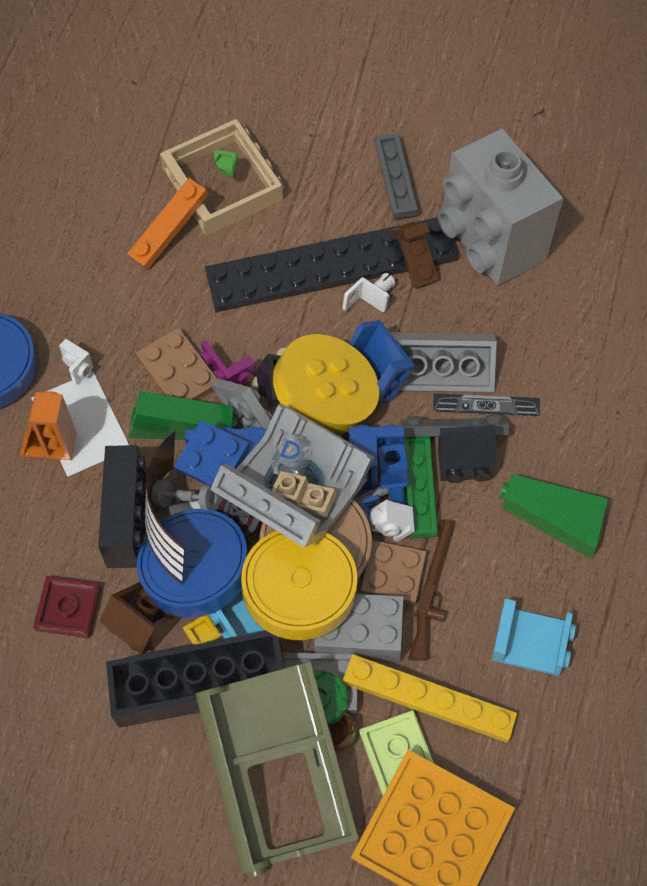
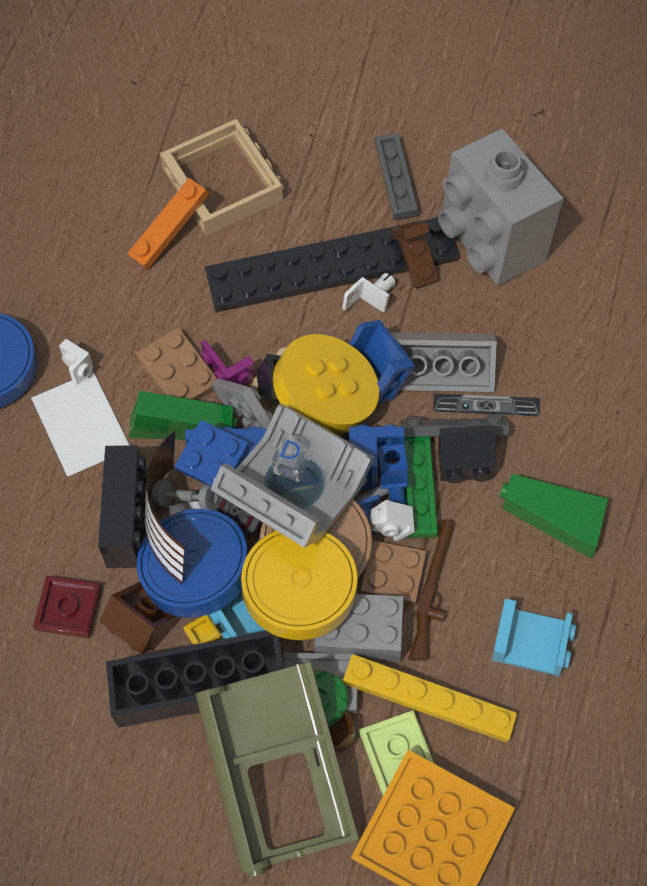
orange wedge [19,391,77,461] -> none
bright green tile [214,149,239,177] -> none
tan slope [272,471,336,518] -> none

